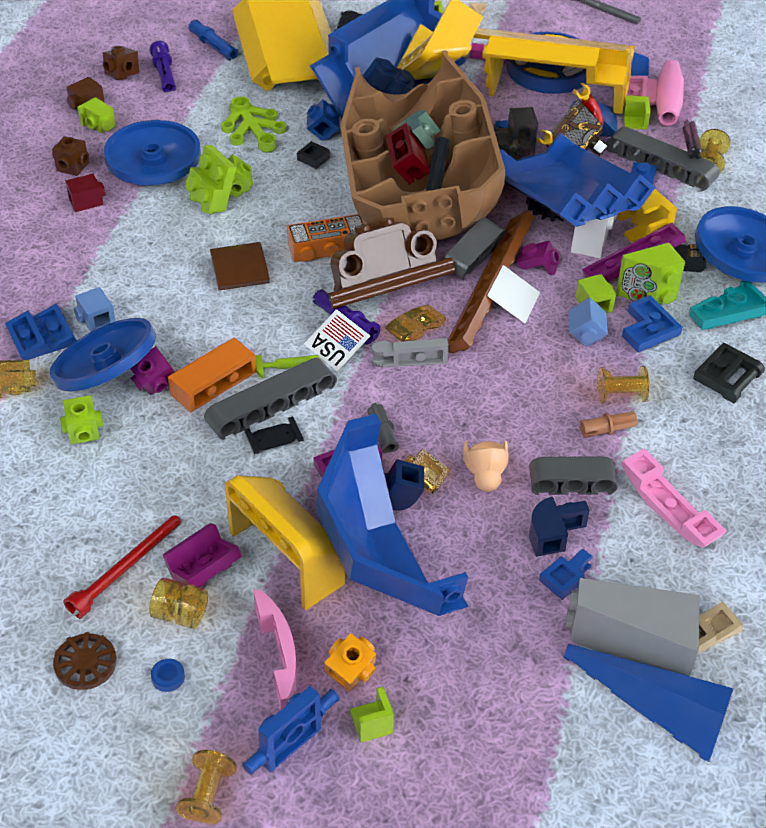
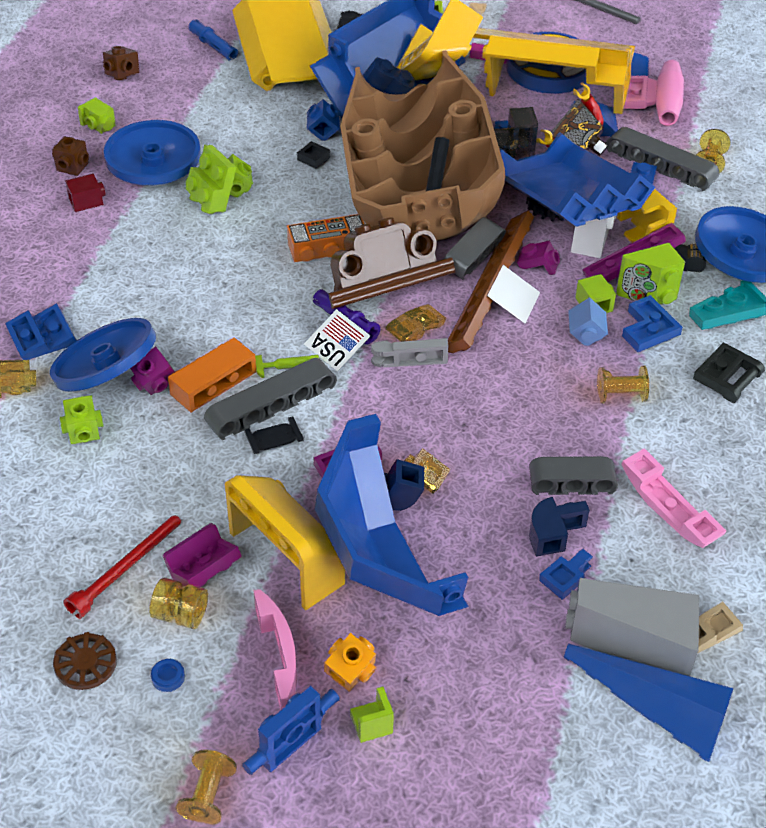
reddish brown brick [66,76,105,110] -> none
medium blue brick [74,287,115,332] -> none
dark purple pin [149,41,176,92] -> none
reddish brown slope [210,242,270,291] -> none
lime plant [221,96,287,153] -> none
dark grey axle [367,403,399,454] -> none
dark red brick [386,122,430,185] -> none
sand green brick [393,110,441,150] -> none
light nougat piece [463,440,509,492] -> none
nougat axle [579,411,638,438] -> none
lime panel [623,95,650,130] -> none
black axle [682,119,703,160] -> none

